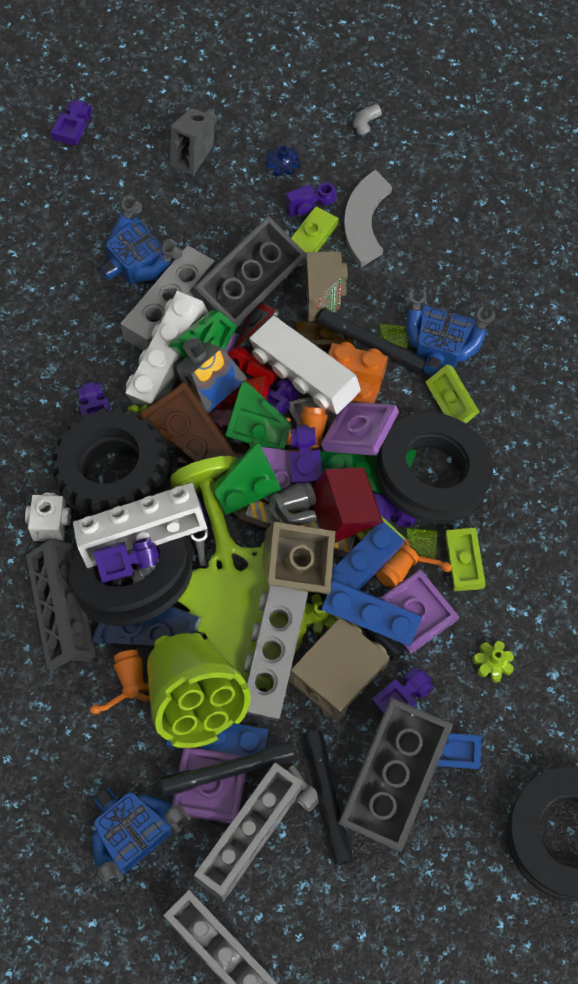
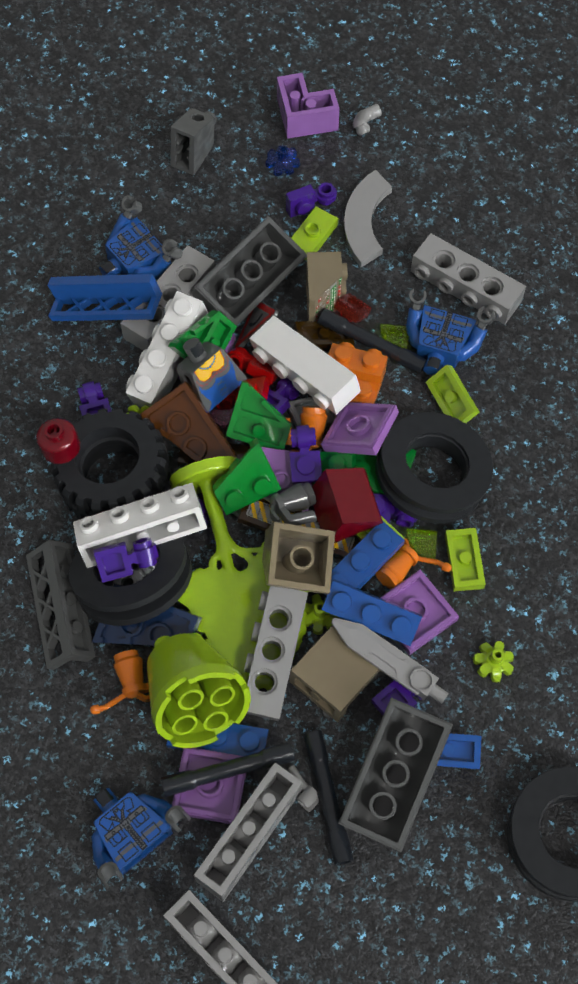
white brick [25,493,71,542] -> none
dark purple plate [51,99,92,146] -> none
light grey hand [188,529,208,567] -> none
none -> dark red head [36,418,80,464]
none -> blue fence [47,274,162,321]
none -> medium lavender brick [277,73,340,139]
none -> light grey piece [332,618,449,704]
none -> clear red plate [333,293,372,323]
none -> light grey brick [410,233,526,325]

